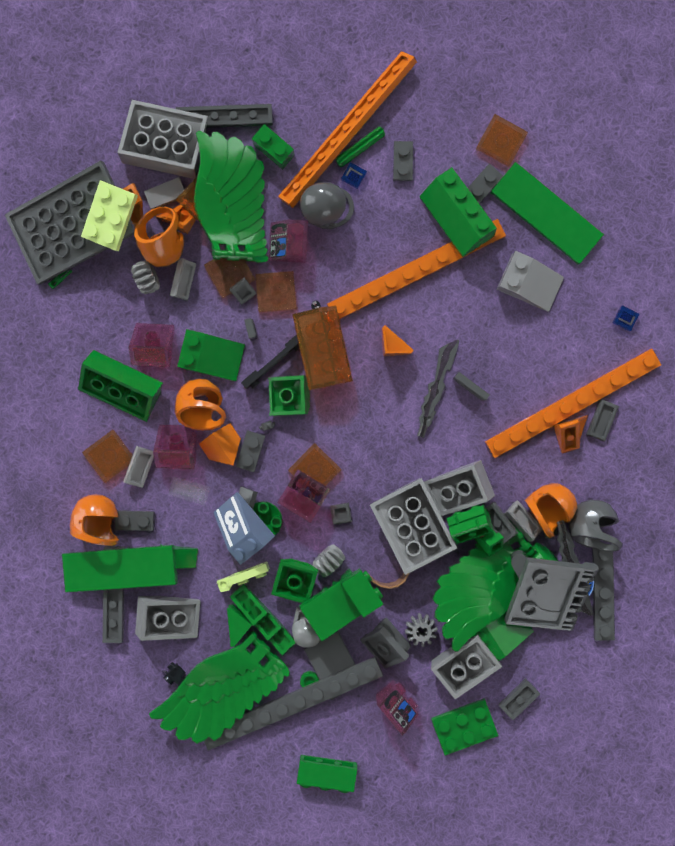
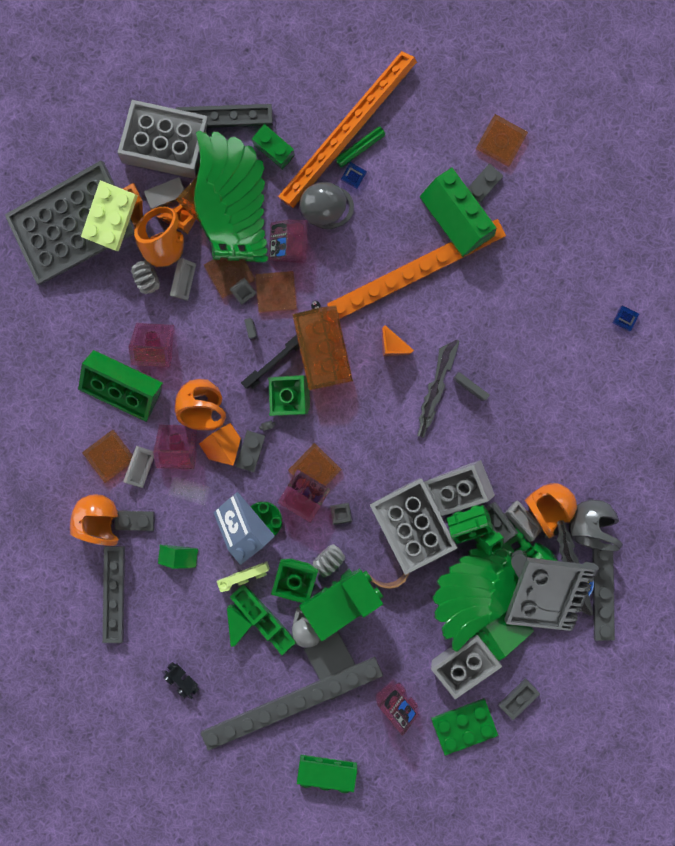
green pin [48,270,72,289] -> none
green tile [62,545,178,592] -> none
light grey slope [135,596,200,641] -> none
green animal [149,631,290,743] -> none
green slope [177,329,245,381] -> none
dark grey tile [239,487,258,509] -> none
green tile [300,671,319,687] -> none
dark grey bracket [360,617,411,669] -> none
dark grey plate [393,141,413,181] -> none
light grey gear [405,613,438,647] -> none
orange plate [485,349,661,458] -> none
green tile [490,162,604,265] -> none
light grey slope [496,251,564,312] -> none
orange slope [553,415,588,453] -> none
dark grey tile [586,399,619,441] -> none

